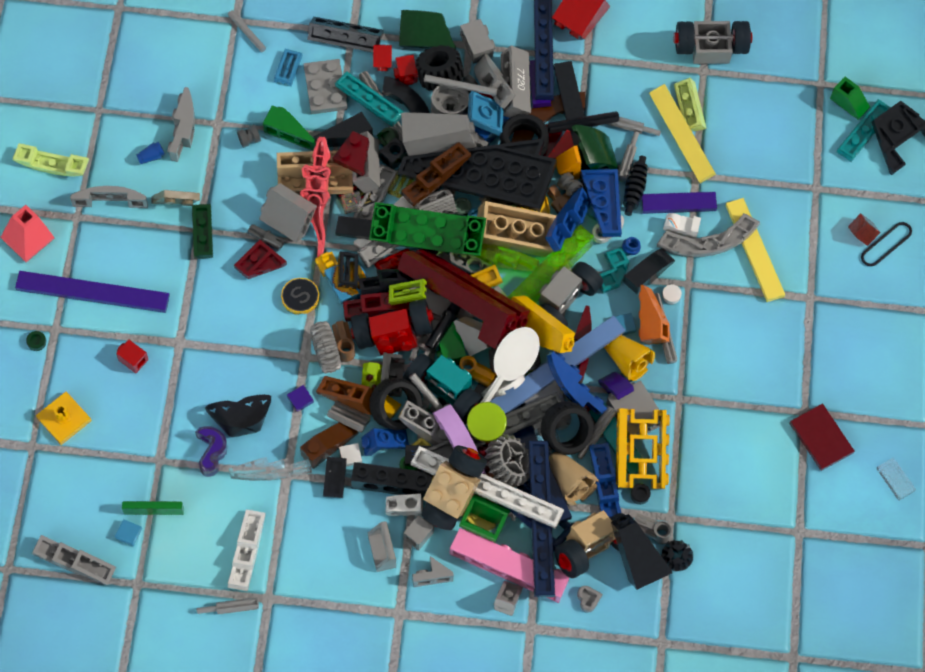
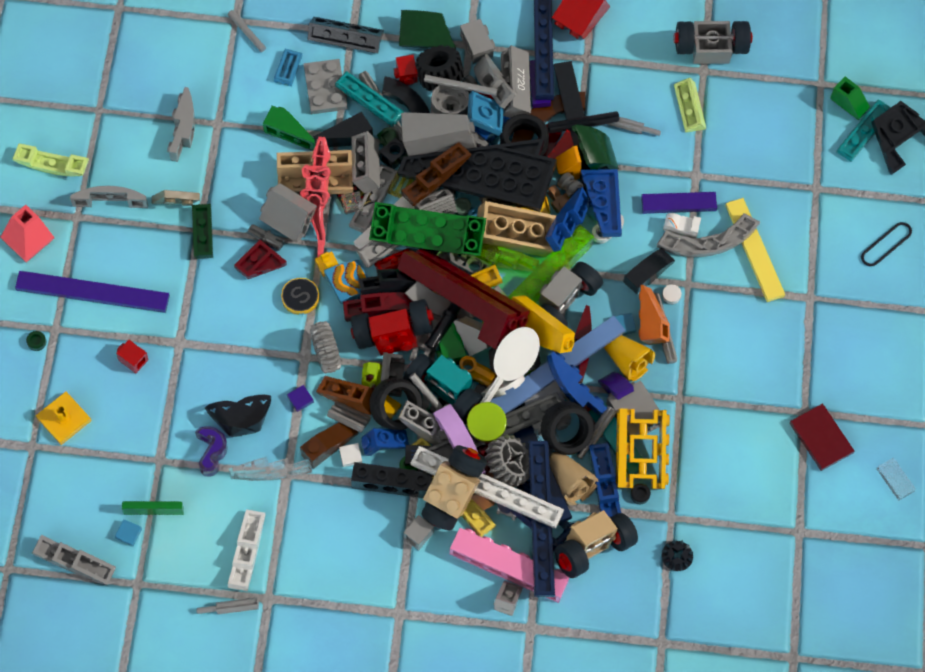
blue cone [136,141,165,164] -> none
dark grey wheel [237,124,261,148] -> none
black tile [323,457,347,498] -> none
dark red wing [332,131,370,176] -> none
medium nougat piece [332,321,355,362] -> none
black tile [335,216,372,240] -> none
black tile [338,251,358,289] -> none
light grey tile [368,521,396,572] -> none
red brick [373,45,392,71] -> none
white leg [386,494,423,517] -> none
lime tile [389,279,427,305] -> none
light grey slope [412,556,454,587] -> none
green tile [459,494,510,543] -> none
light grey tile [577,586,603,613] -> none
teal tile [600,246,629,294] -> none
black slope [611,514,672,590] -> none
light grey axle [618,131,639,182] -> none
blue plate [622,237,641,255] -> none
black piece [623,155,648,216] -> none
light grey piece [635,513,672,544] -> none
light yellow tile [649,84,716,184] -> none
clear red panel [848,213,881,246] -> none

